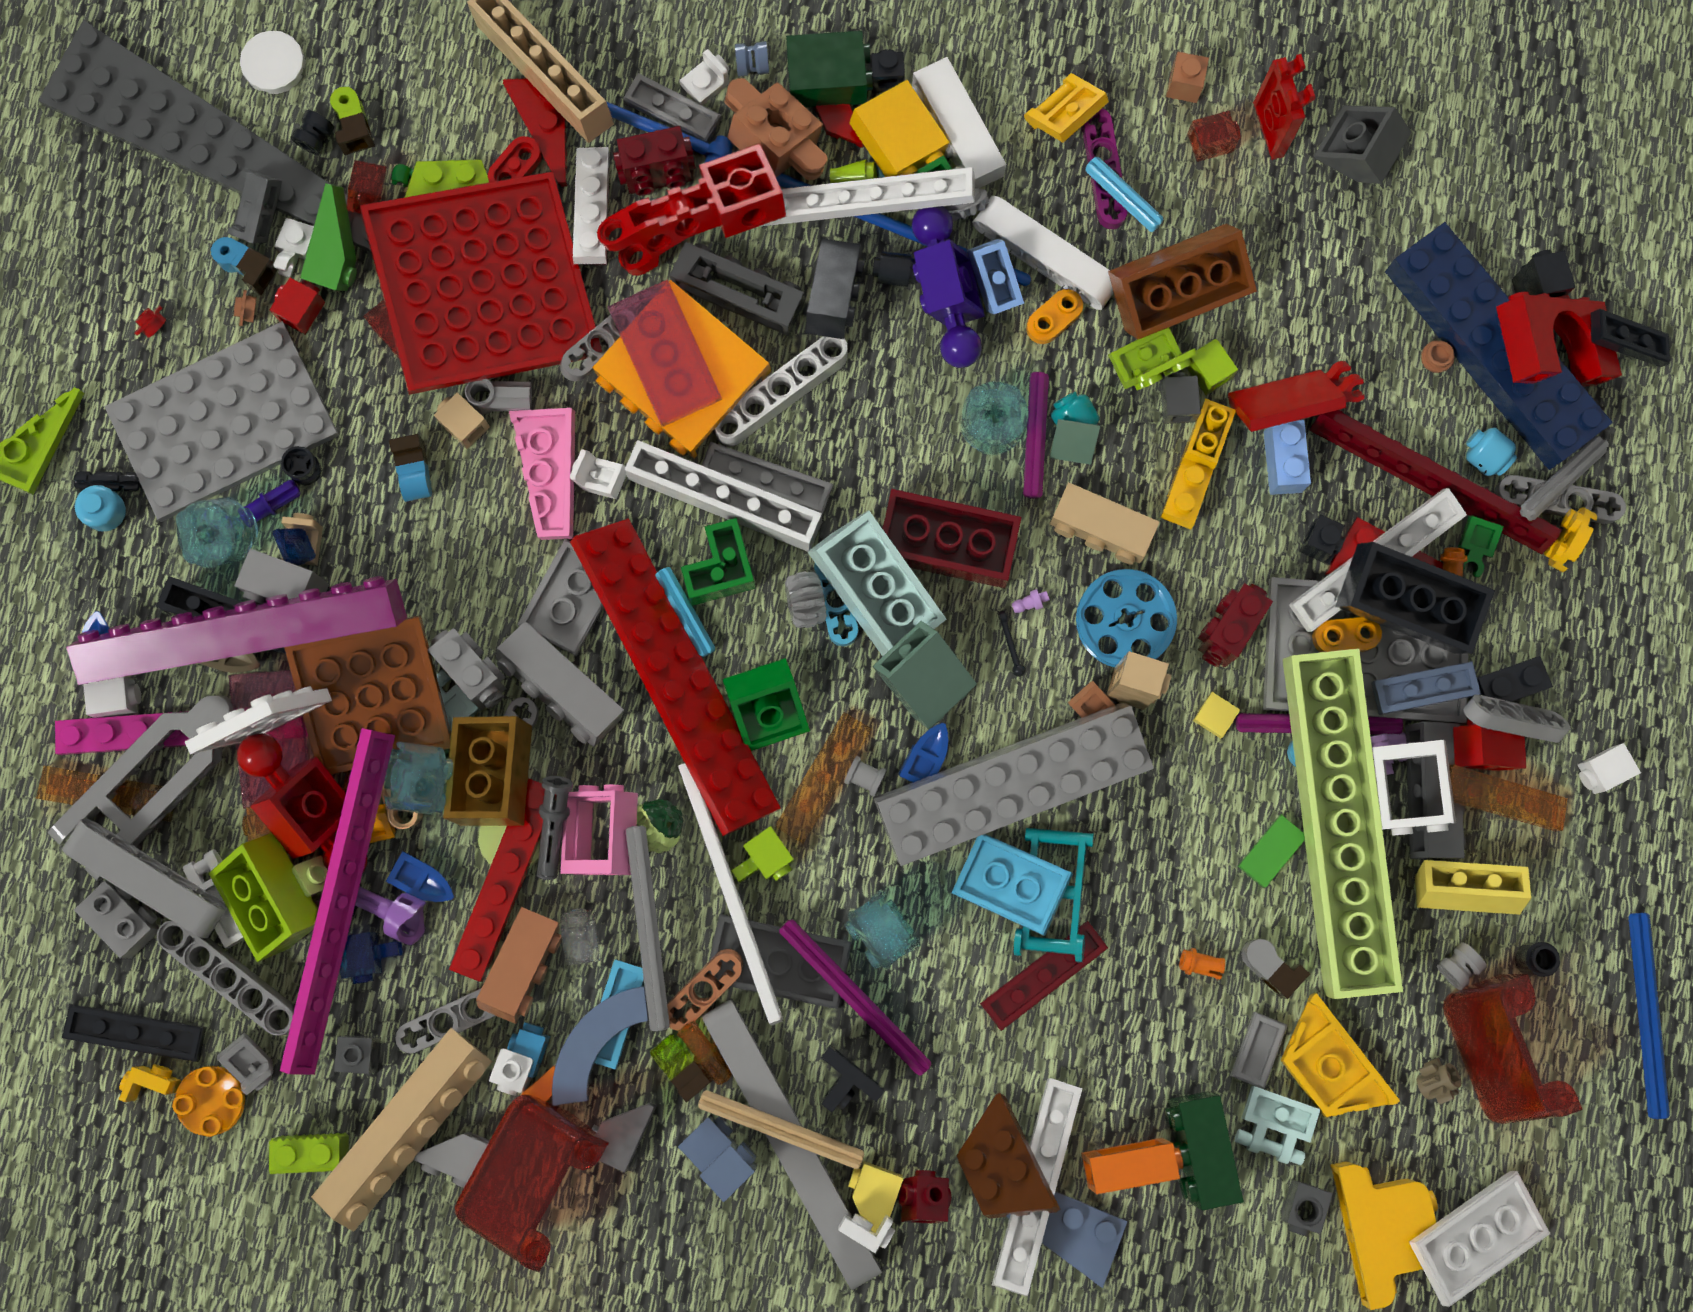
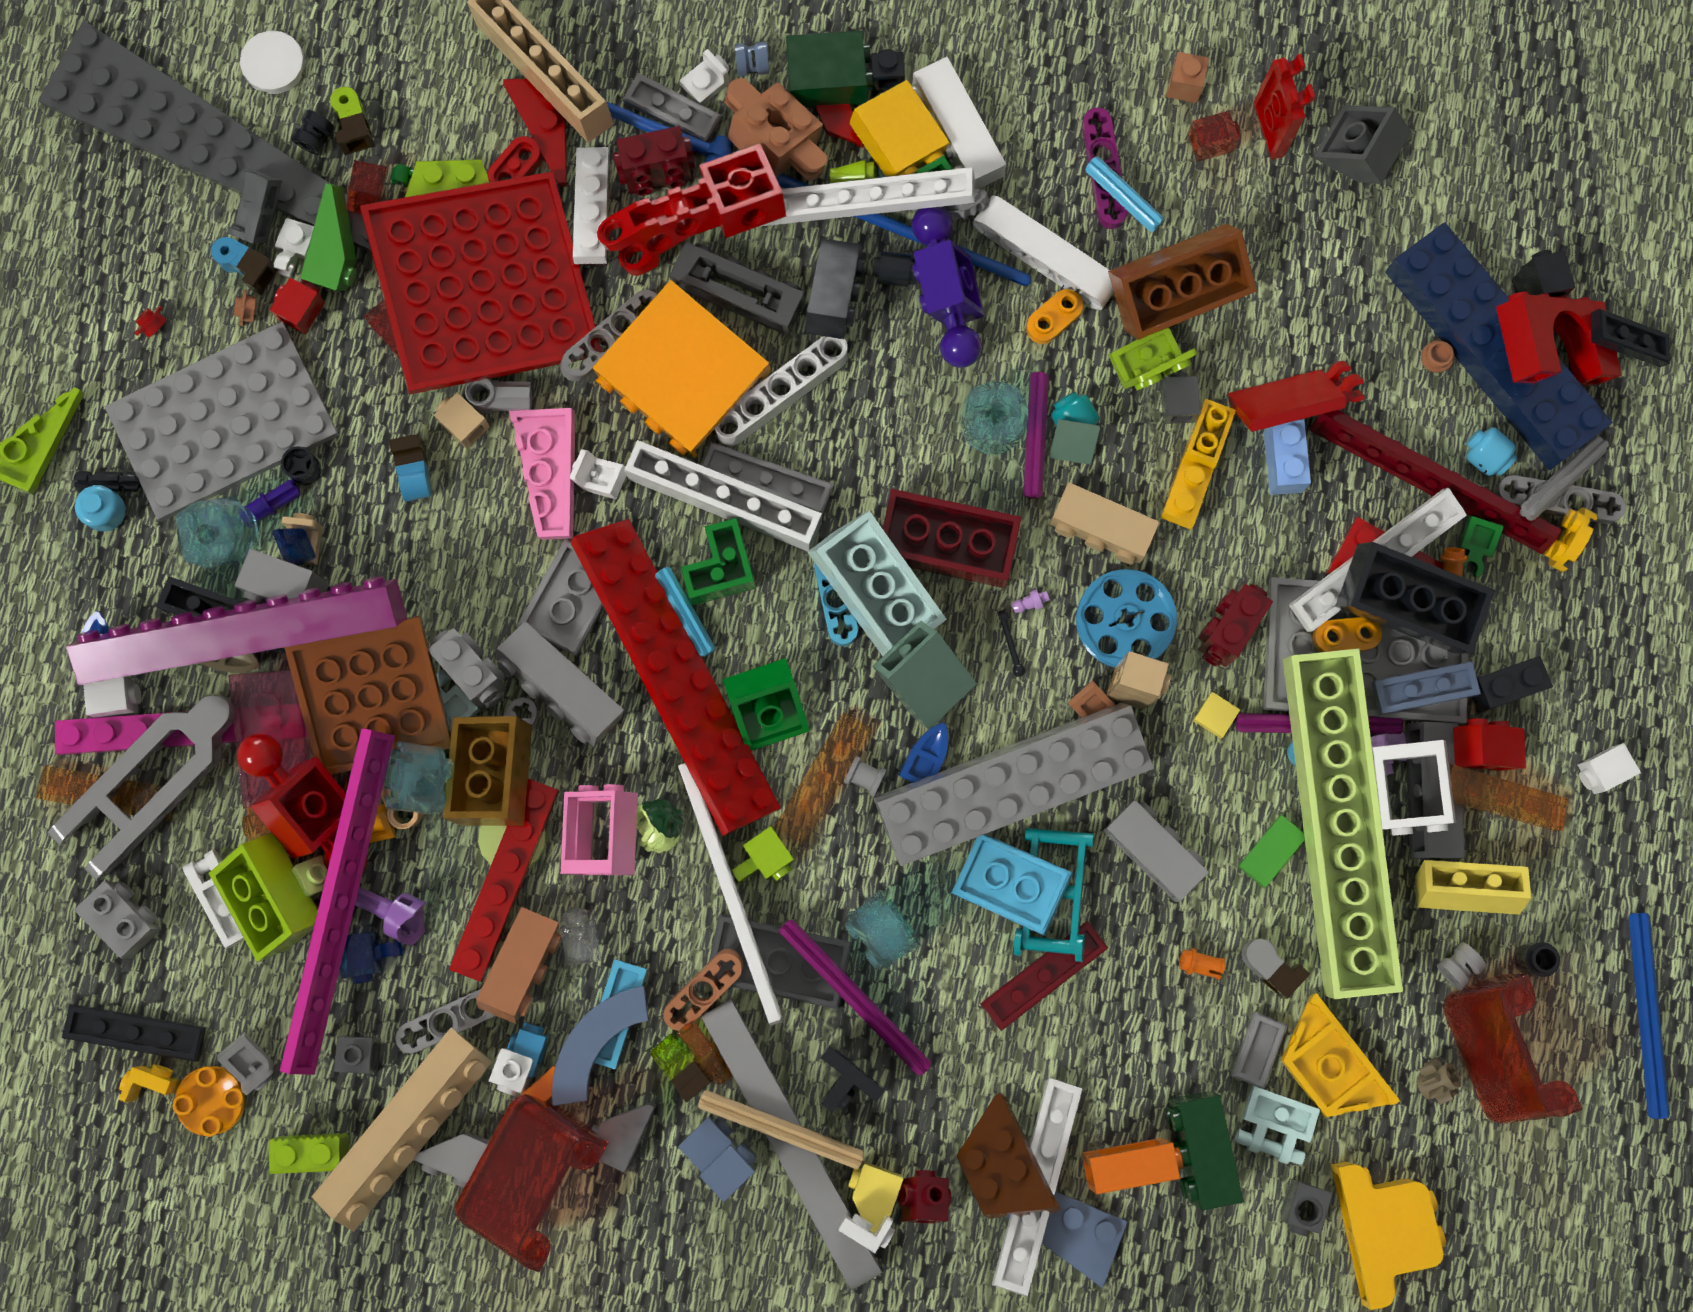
light grey beam [62,818,227,938] -> none
light grey beam [157,920,295,1036] -> none
white plate [185,686,332,755] -> none
blue plate [386,851,454,902] -> none
dark grey pin [536,776,573,880] -> none
clear pink tile [607,279,722,427] -> none
light grey axle [626,826,670,1031] -> none
light grey gear [785,571,827,628] -> none
light blue brick [967,239,1024,315] -> none
yellow plate [1024,73,1109,143] -> none
lime panel [1186,339,1238,395] -> none
black brick [1299,514,1345,565] -> none
white tile [1409,1171,1550,1307] -> none
light grey beam [1463,695,1571,743] -> none
none -> light grey brick [1103,800,1209,902]

